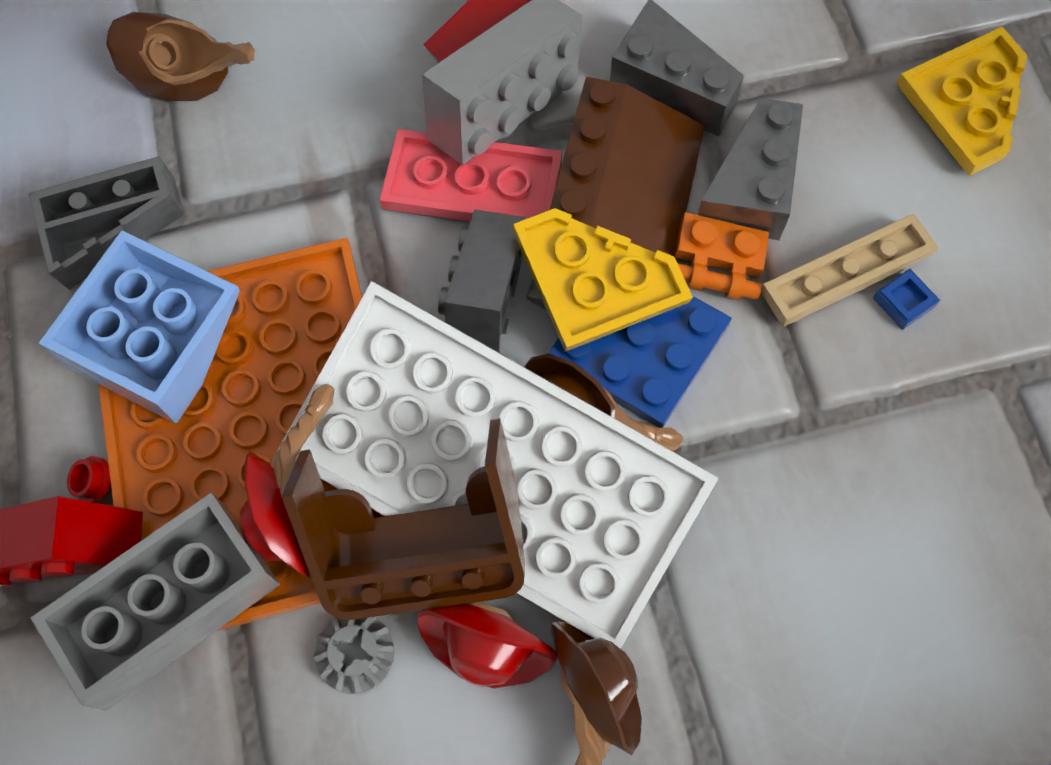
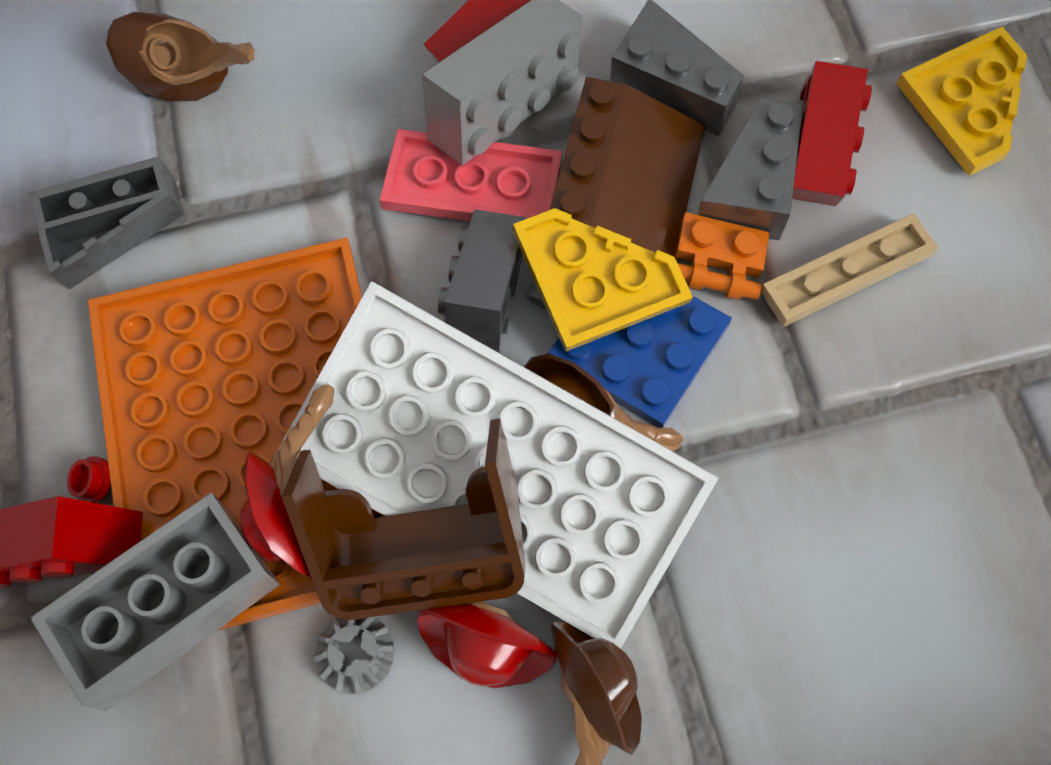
light blue slope [38,230,240,424] -> none
blue tile [873,268,940,330] -> none
none -> red wedge [792,61,872,206]

